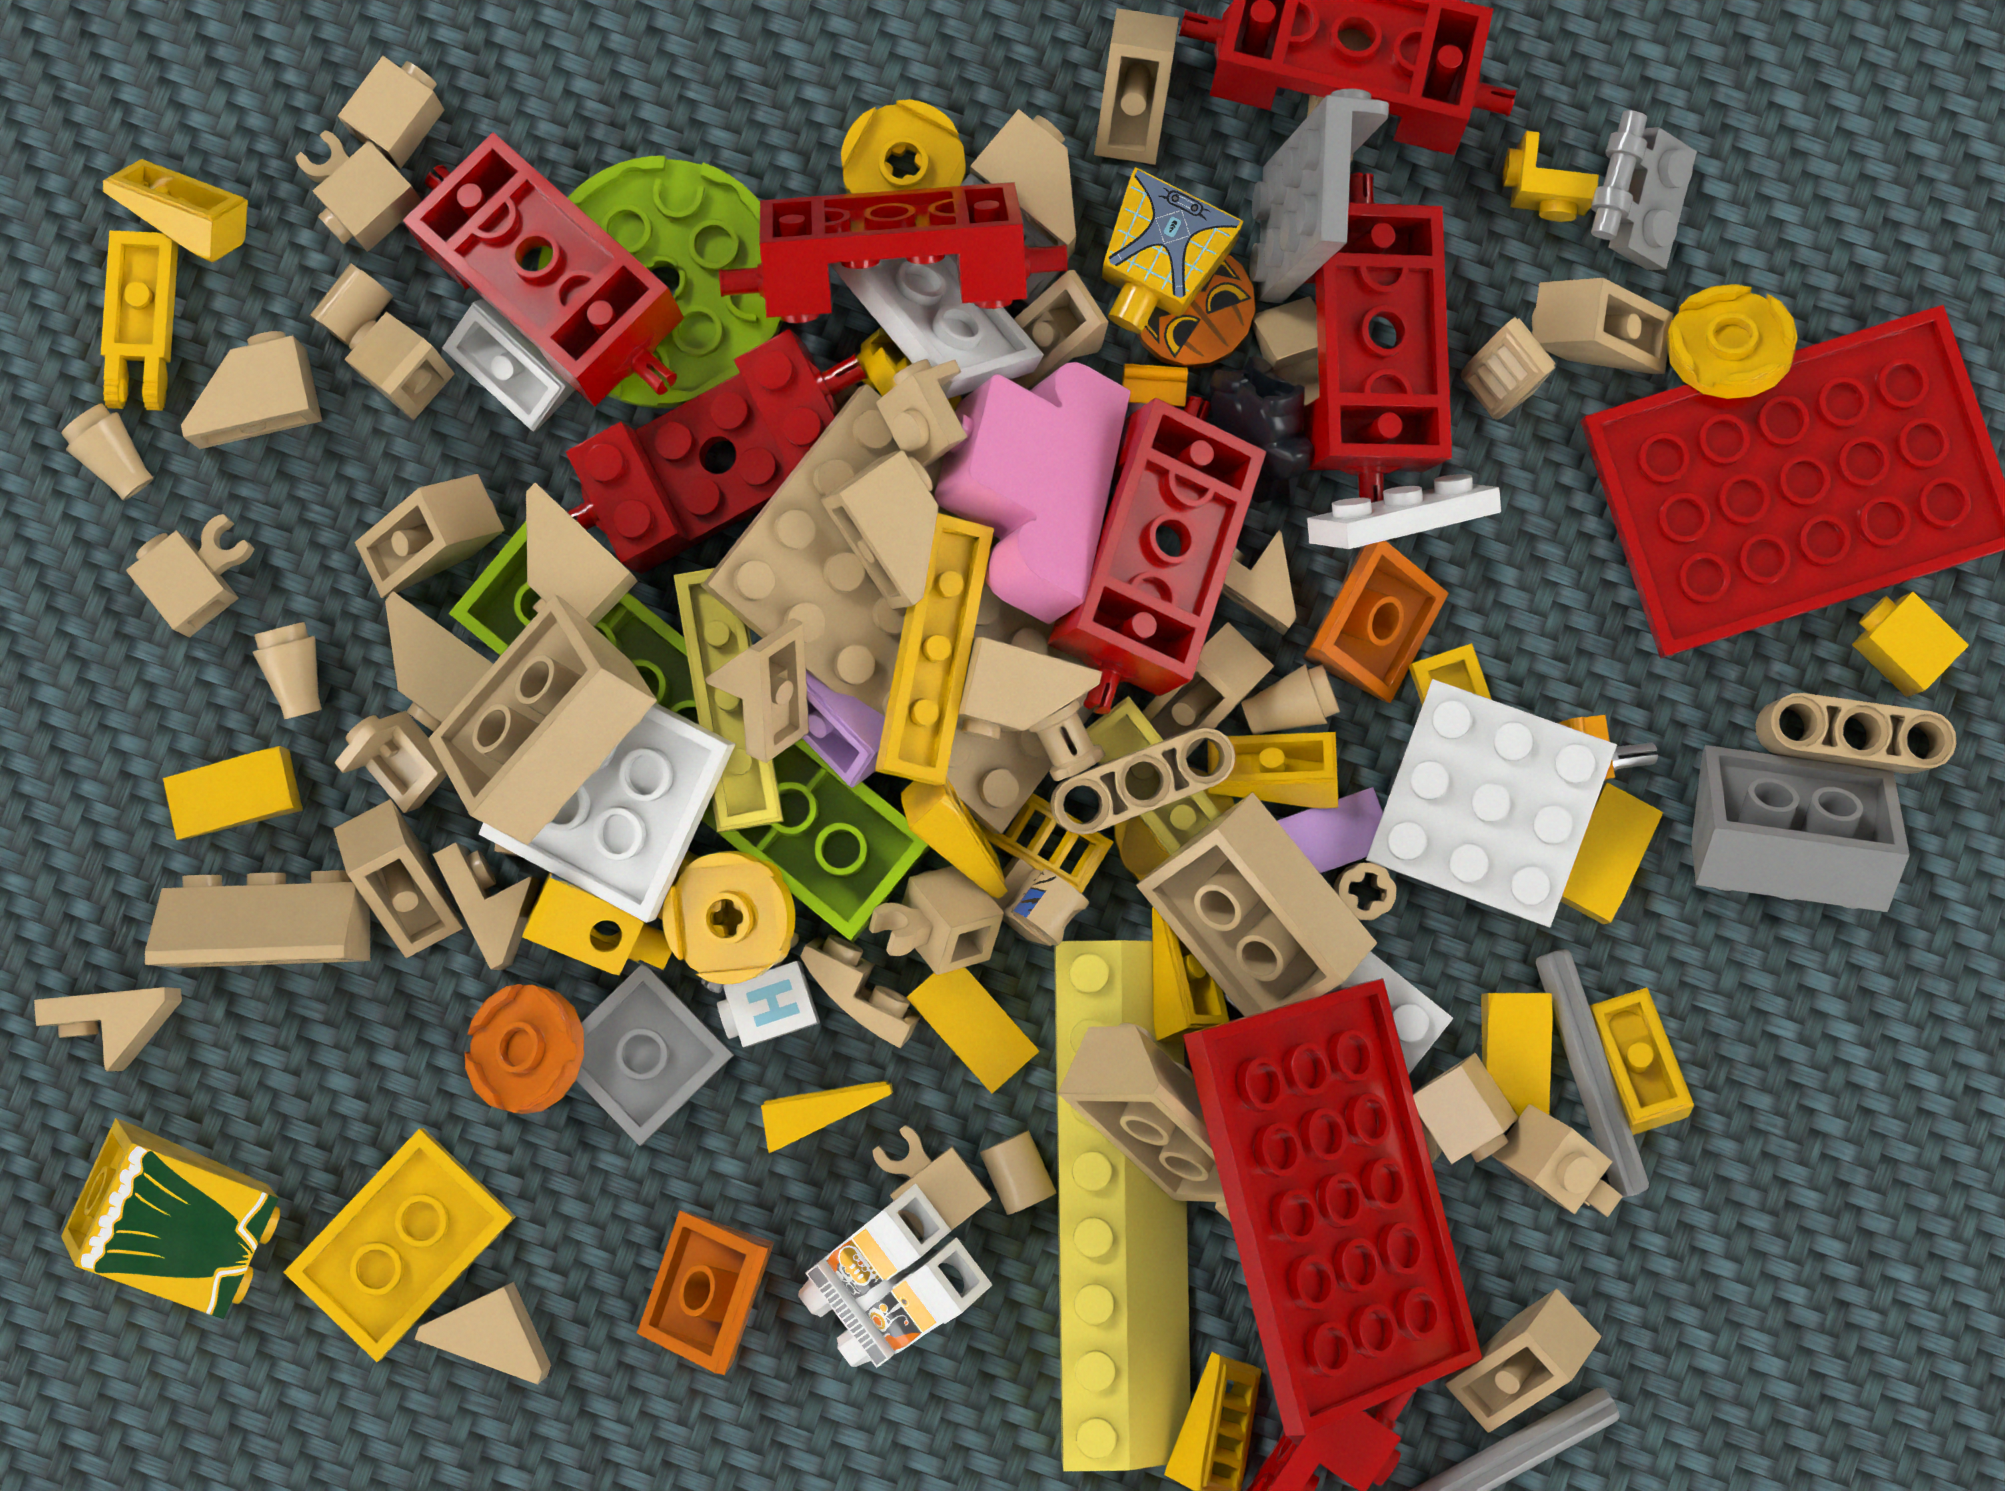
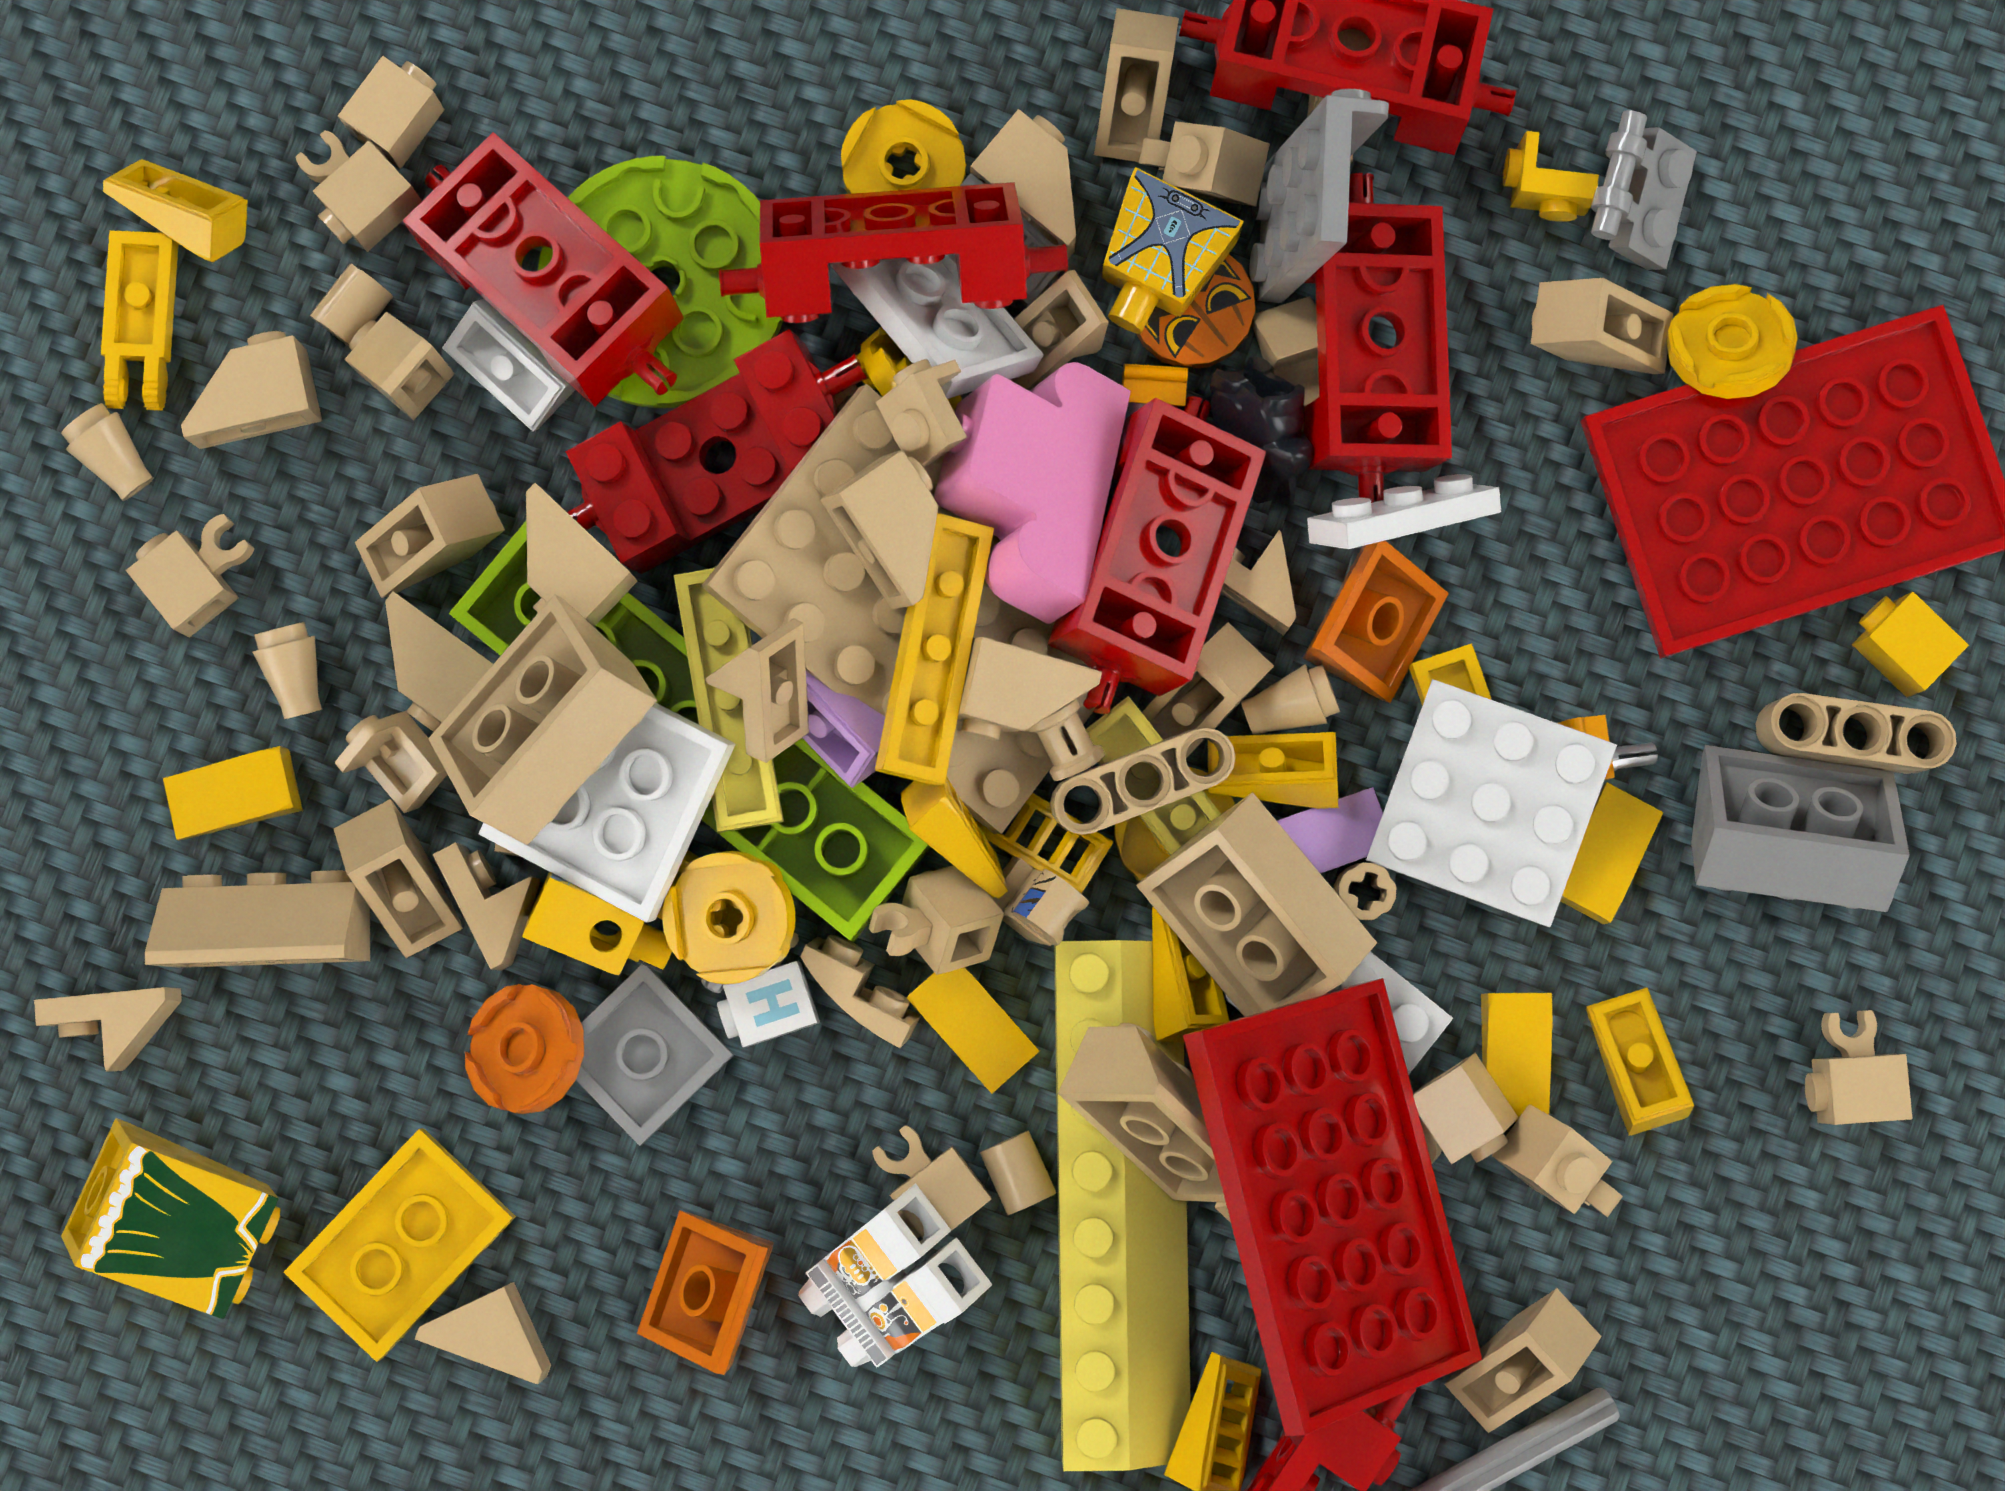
yellow slope [761,1080,893,1153] -> none
tan slope [1460,317,1556,419] -> none
light grey axle [1536,949,1649,1198] -> none
none -> tan brick [1139,121,1270,206]
none -> tan brick [1805,1010,1912,1125]

